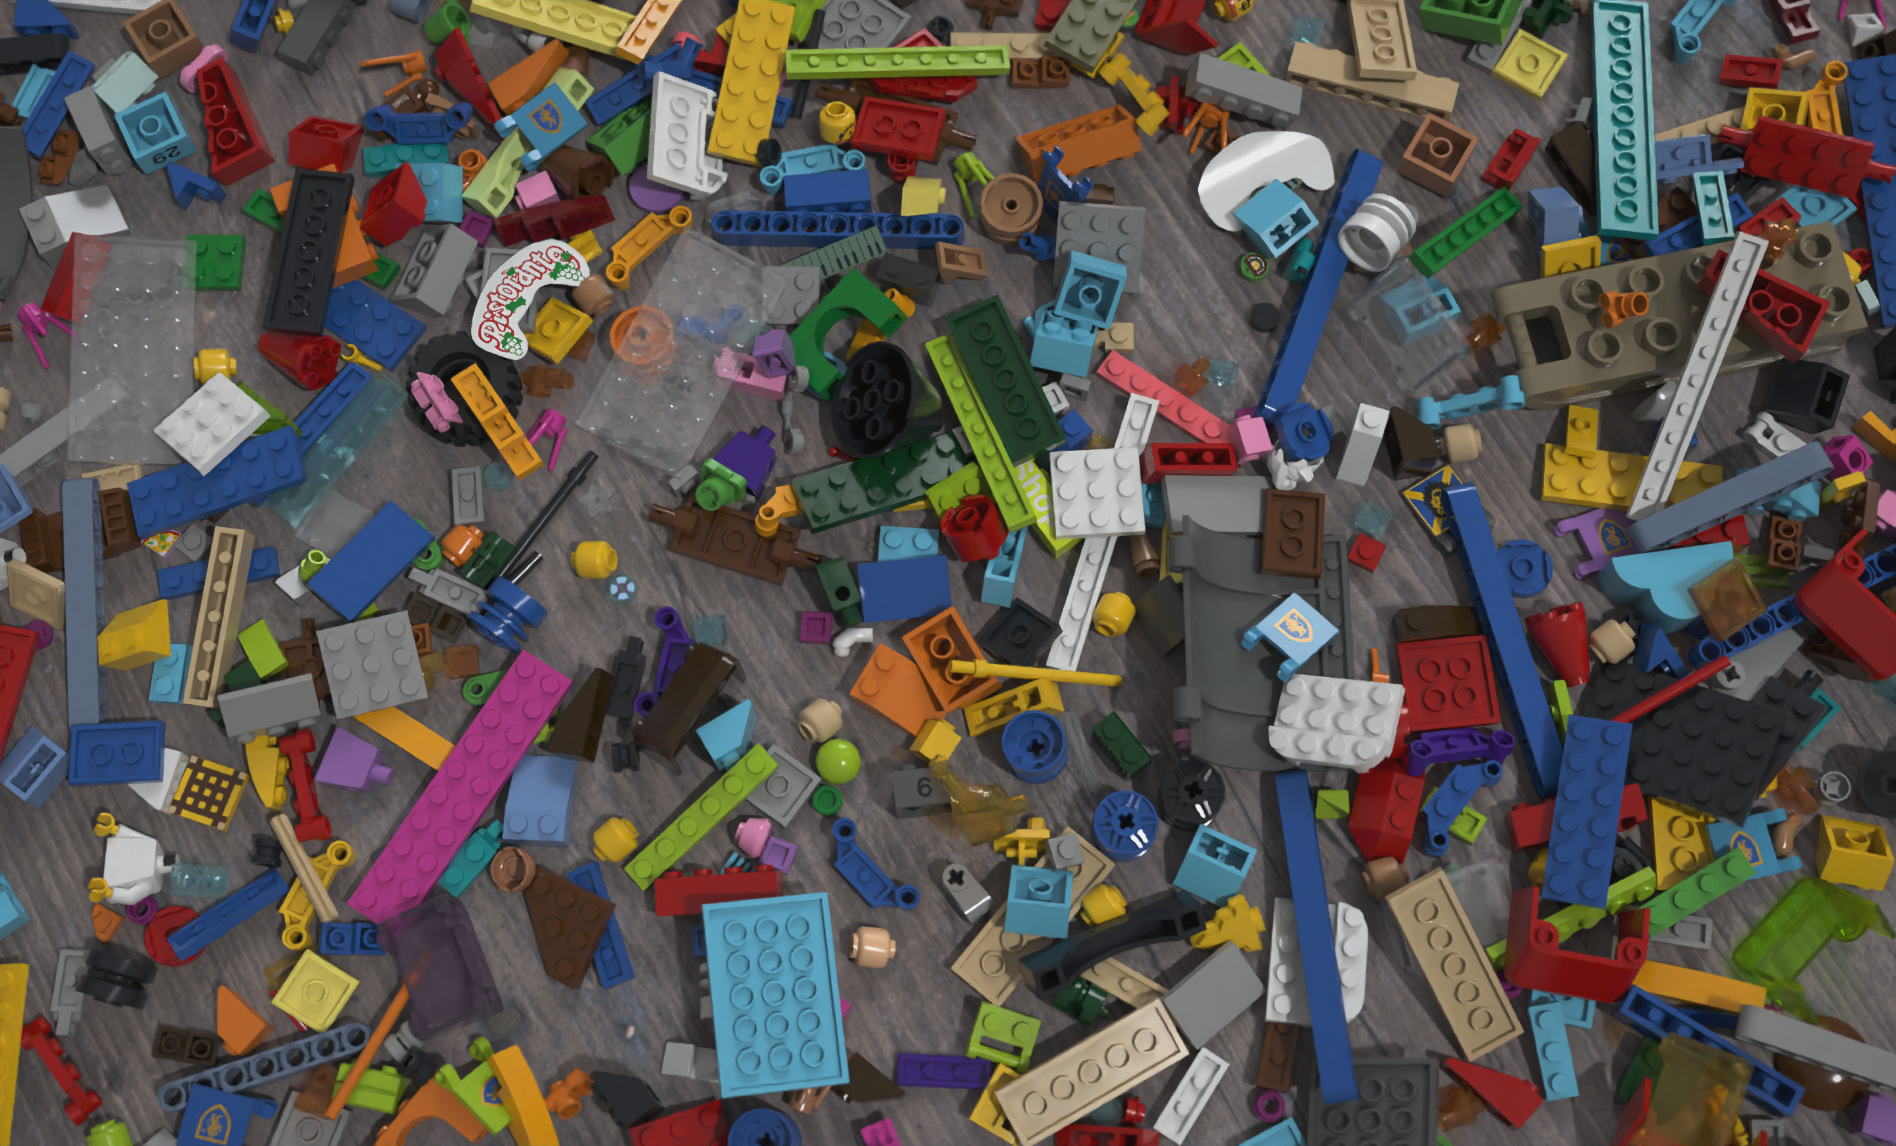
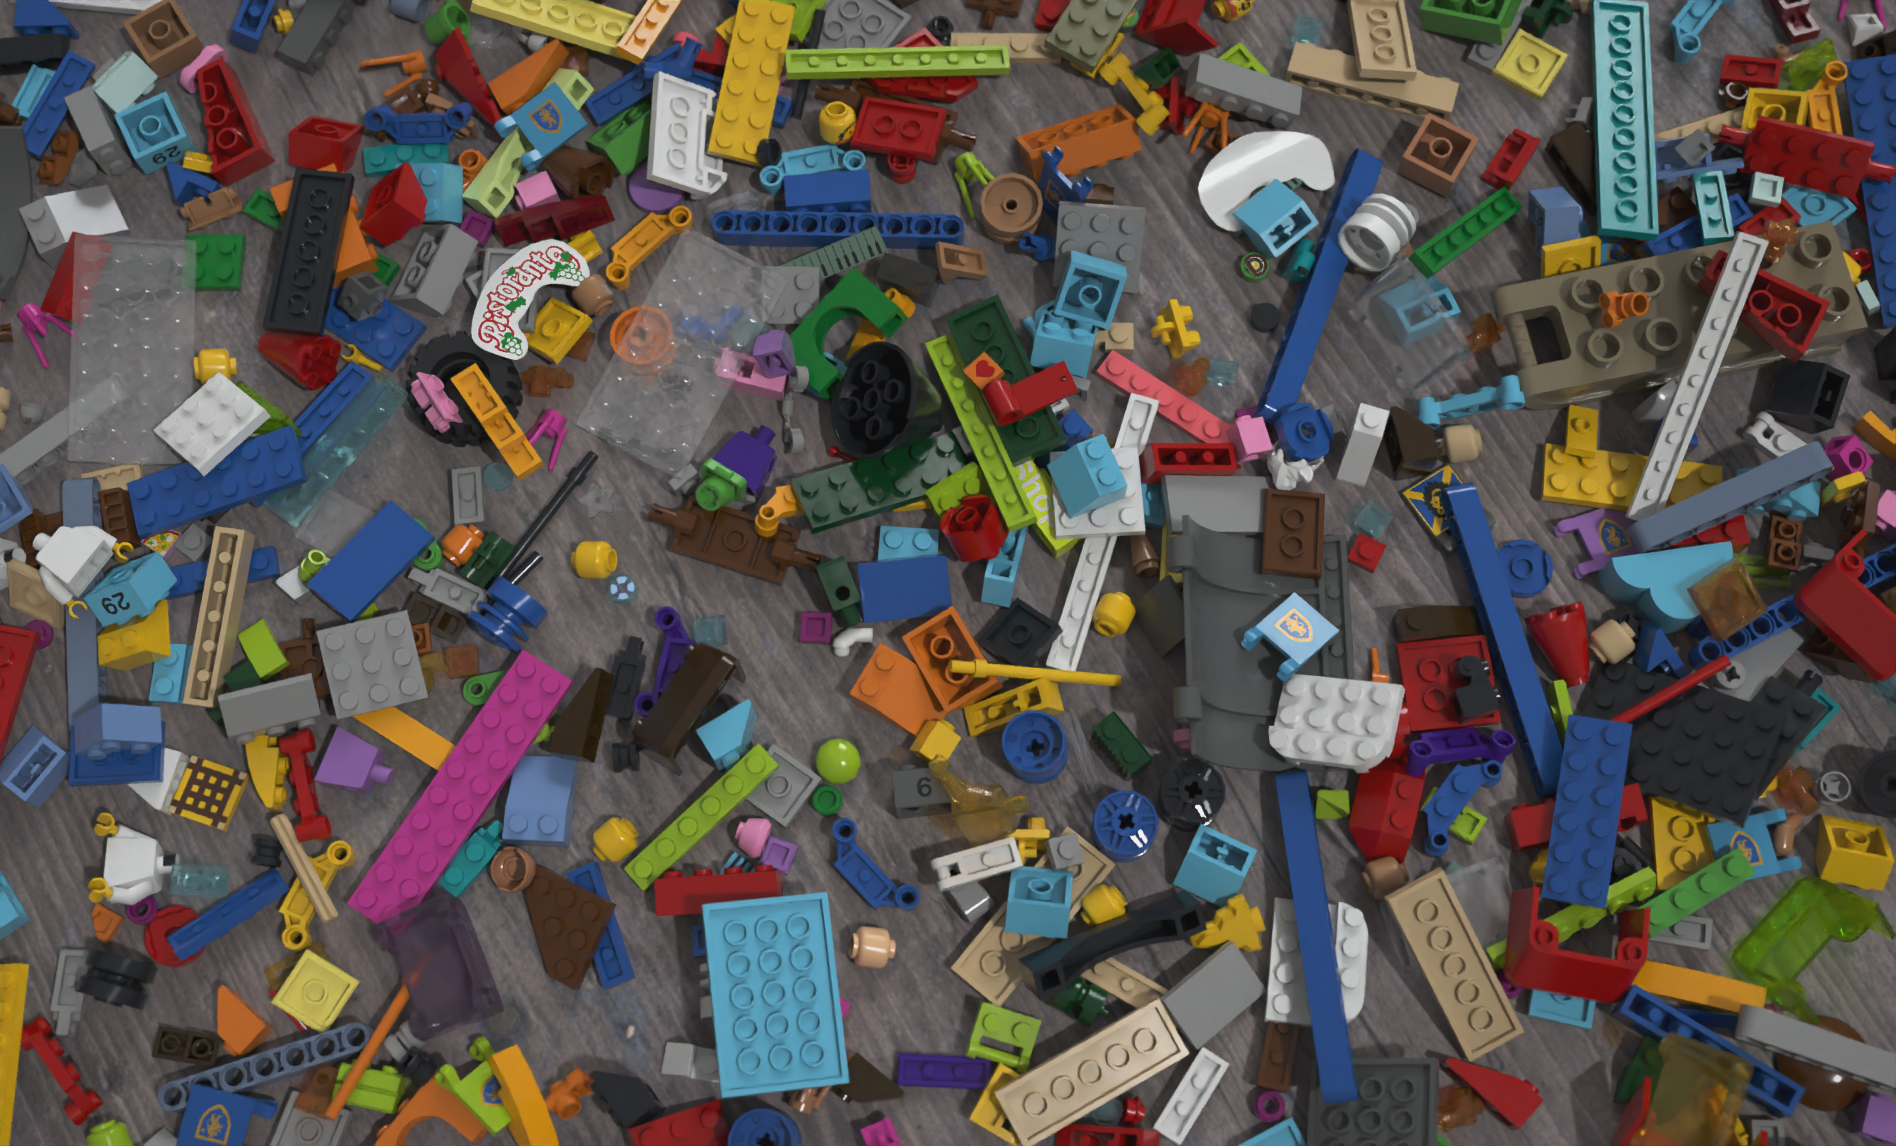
blue slope [317,922,387,956] -> none
tan head [798,698,843,743] -> none
light yellow slope [901,176,946,216] -> none
dark orange slope [1010,56,1070,89] -> none
medium azure plate [1526,1000,1579,1101] -> none
none -> white torso [33,525,134,620]
none -> medium blue brick [74,703,162,760]
none -> medium azure brick [83,551,177,627]
none -> medium nougat hinge [180,186,243,231]
none -> yellow tile [183,150,213,174]
none -> dark grey brick [338,271,388,321]
none -> white plate [931,836,1023,892]
none -> orange tile [963,352,1005,392]
none -> red door [982,361,1079,426]
none -> medium azure slope [1047,434,1127,519]
none -> dark green slope [1133,46,1183,89]
none -> yellow hips [1150,299,1201,359]
none -> black brick [1449,655,1501,725]
none -> light grey plate [1675,129,1715,167]
none -> reddish brown plate [1718,82,1749,110]
none -> light aqua tile [1748,172,1784,208]
none -> clear neon green tile [1783,38,1837,91]

